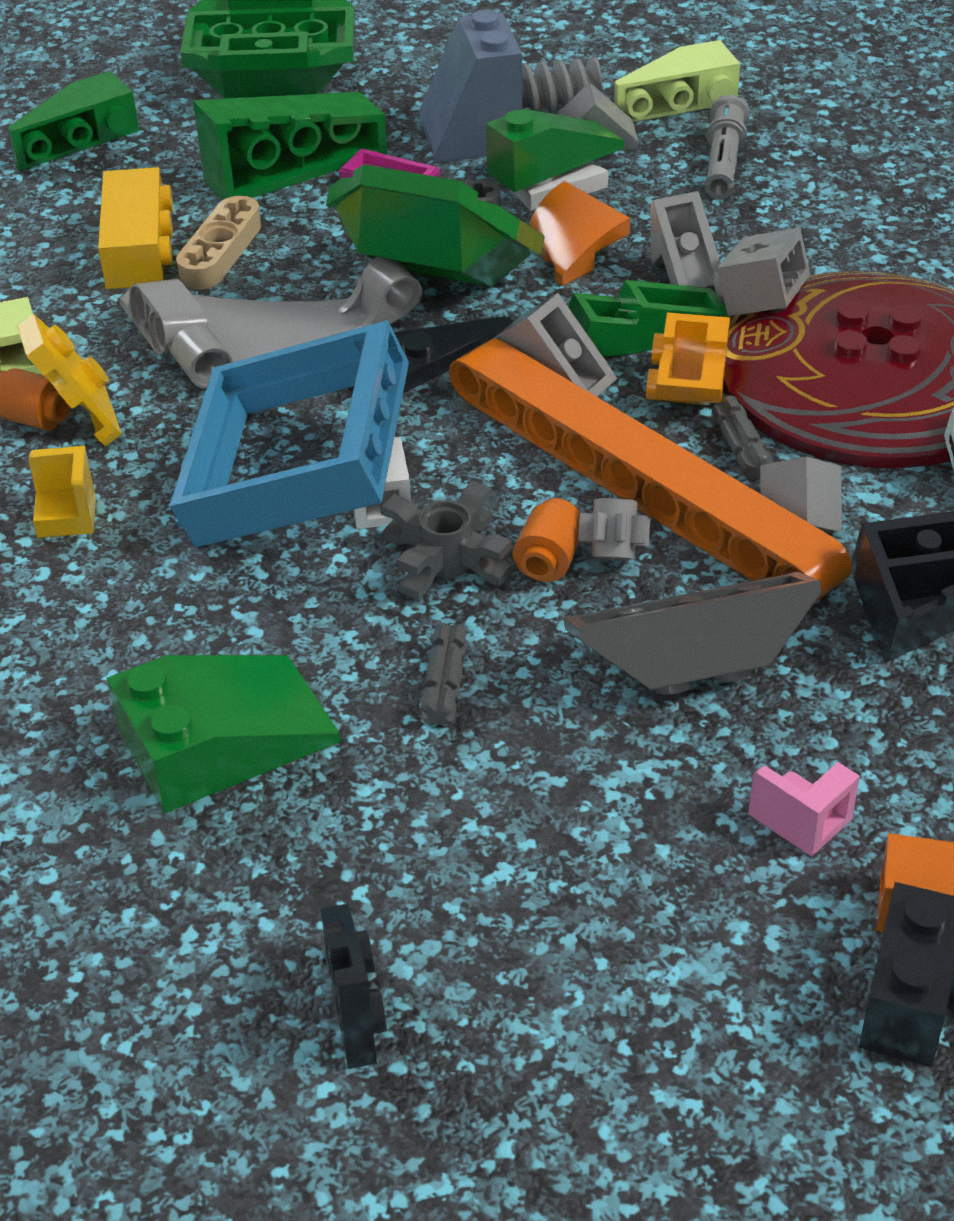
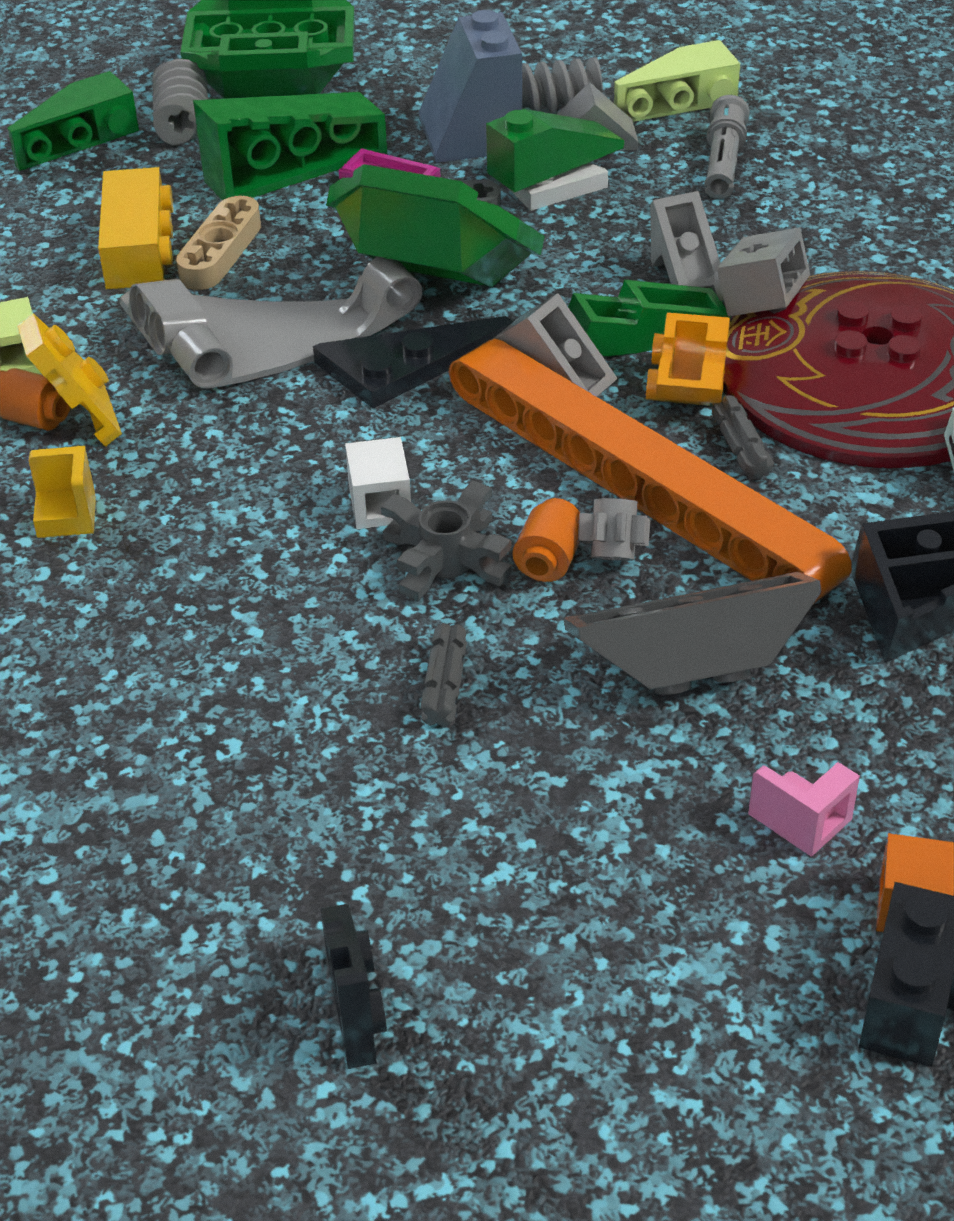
green slope [106,655,341,814] -> none
dark azure window [169,320,409,548] -> none
orange slope [530,181,630,286] -> none
light grey panel [760,456,842,533] -> none
none -> light grey piece [152,59,208,146]

